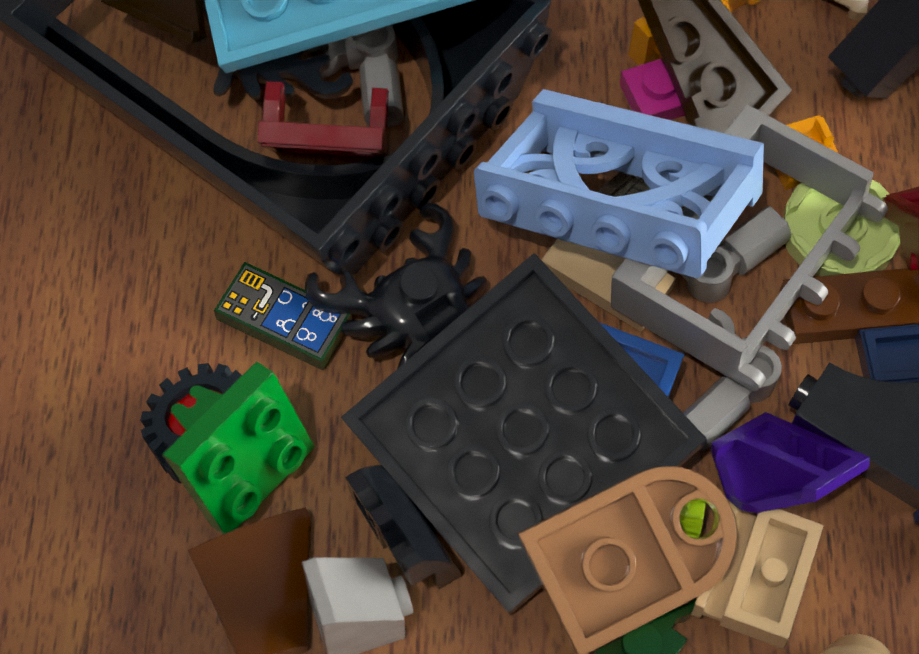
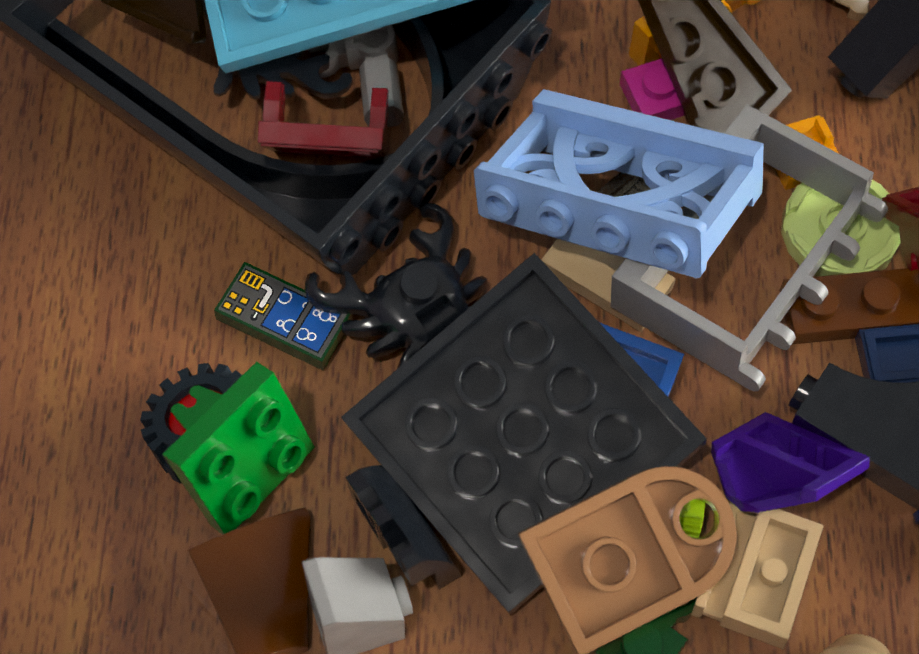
light grey bar [679,206,791,303] -> none
light grey bar [684,308,782,451] -> none

